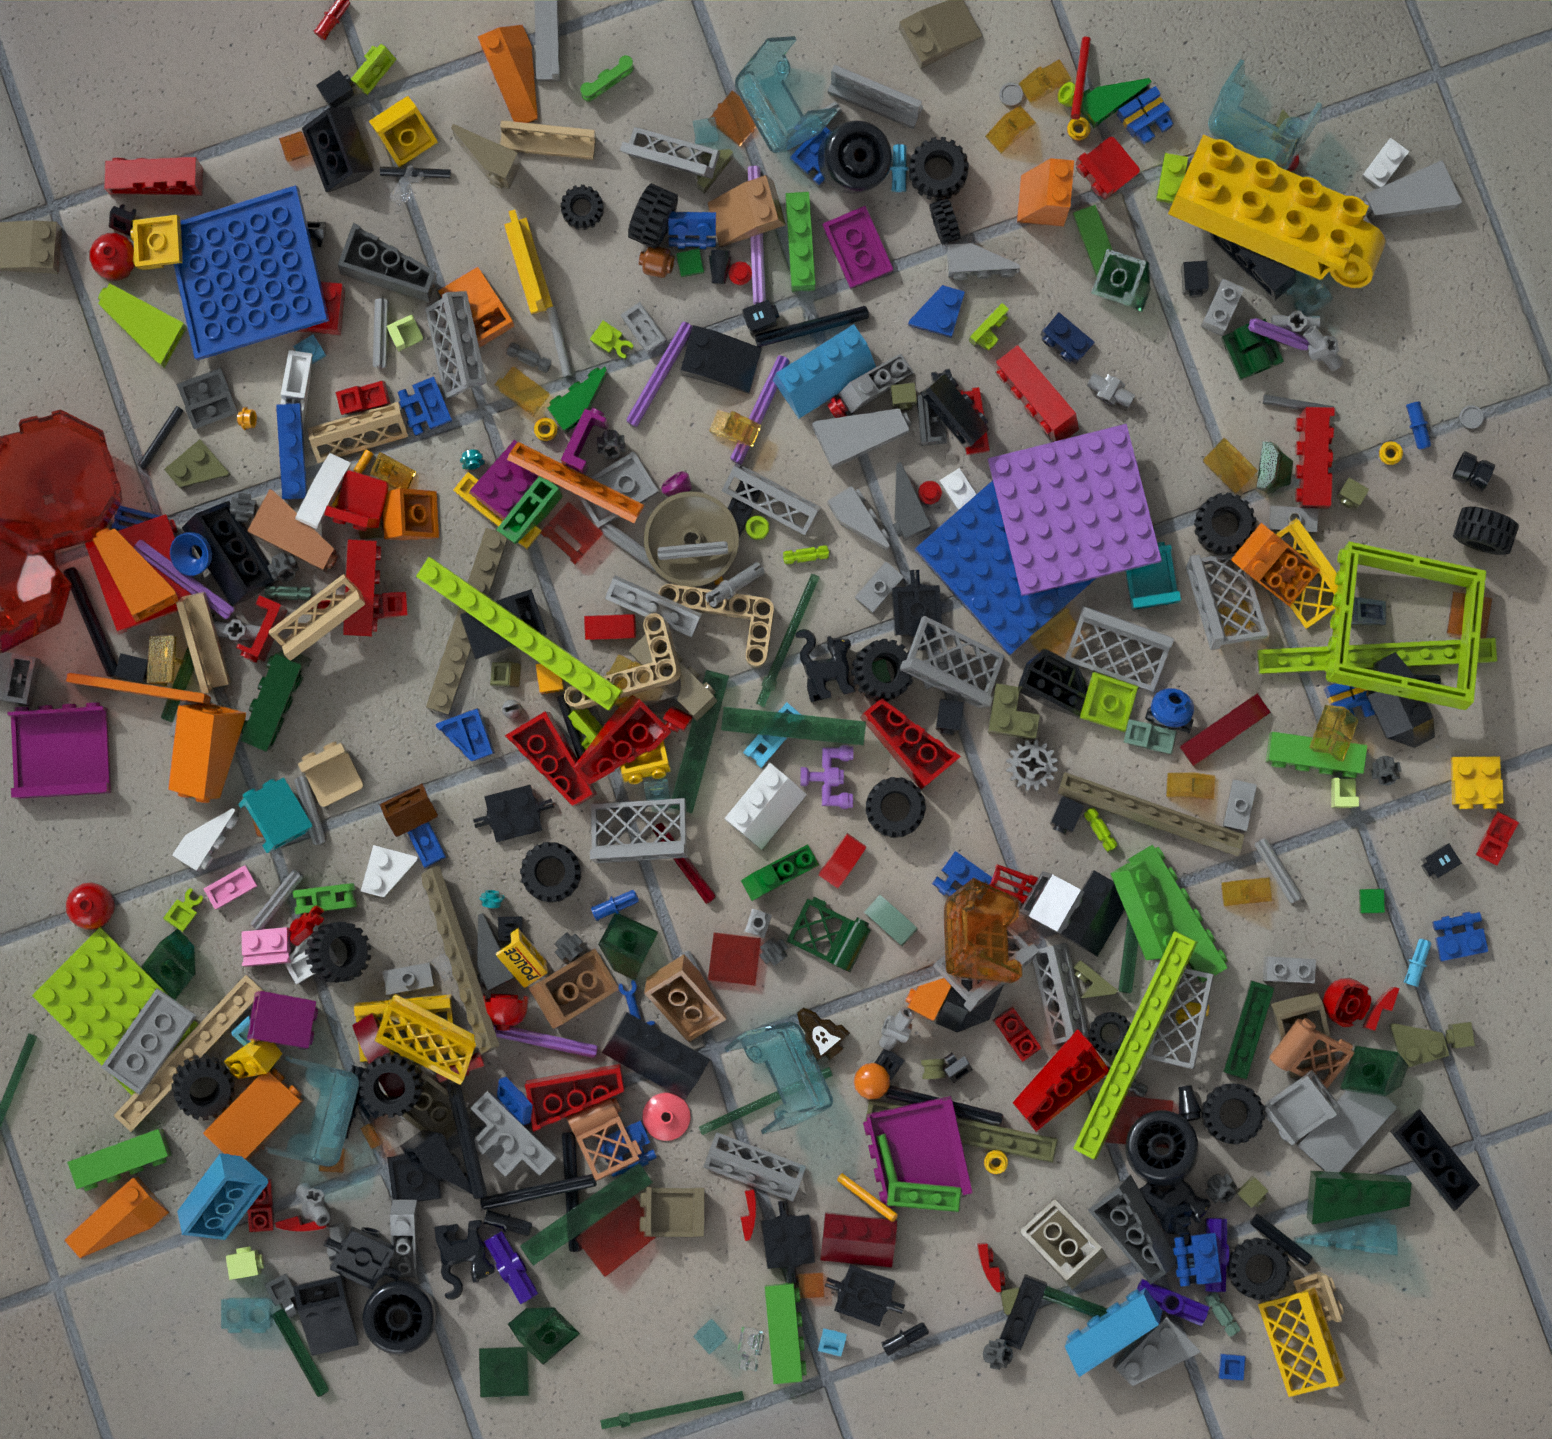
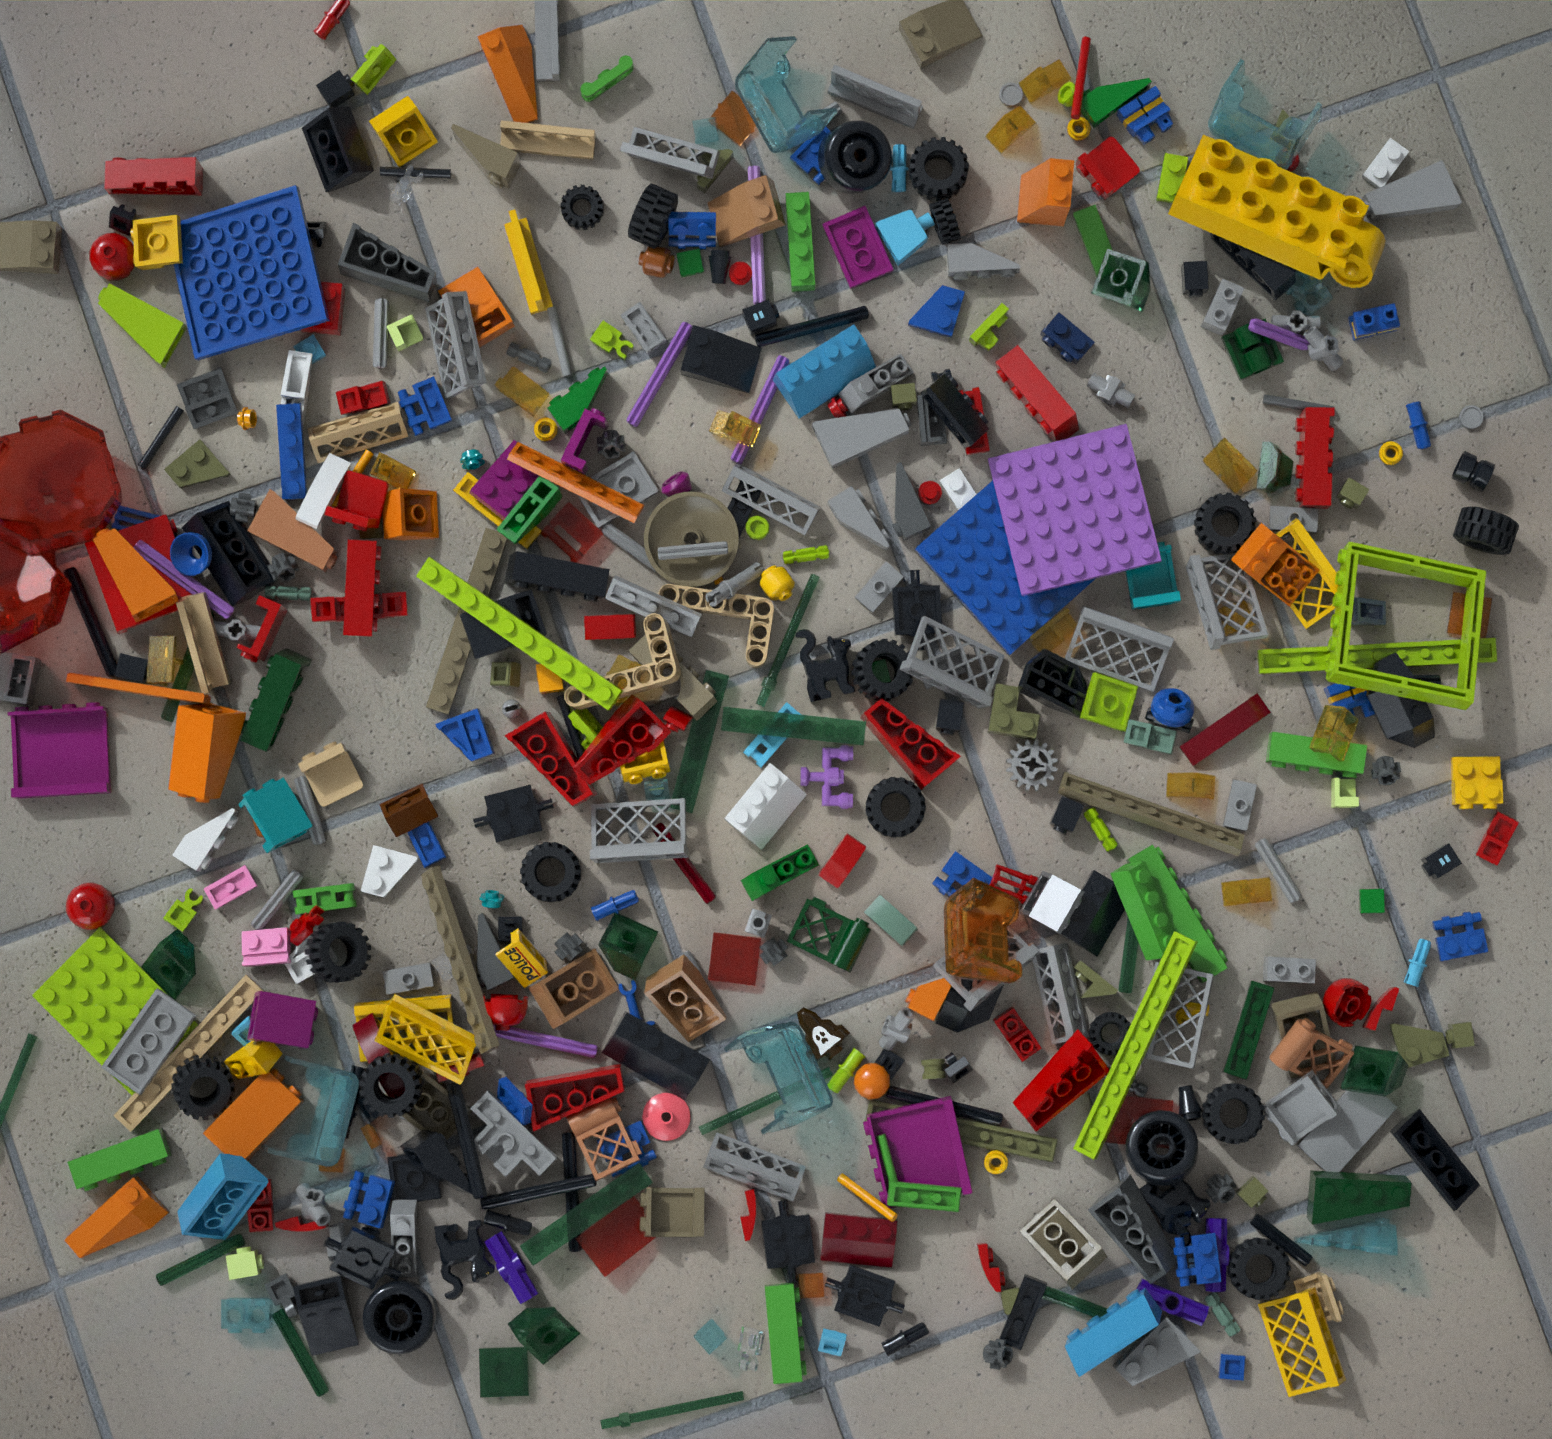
tan fence [269,574,365,661] -> none
clear orange tile [279,131,310,163] -> none
none -> clear green axle [156,1233,246,1286]
none -> blue plate [343,1170,395,1228]
none -> black wedge [504,551,610,602]
none -> yellow head [760,565,795,601]
none -> lime axle [827,1048,866,1093]
none -> medium azure torso [875,210,935,266]
none -> blue hips [1348,303,1400,341]

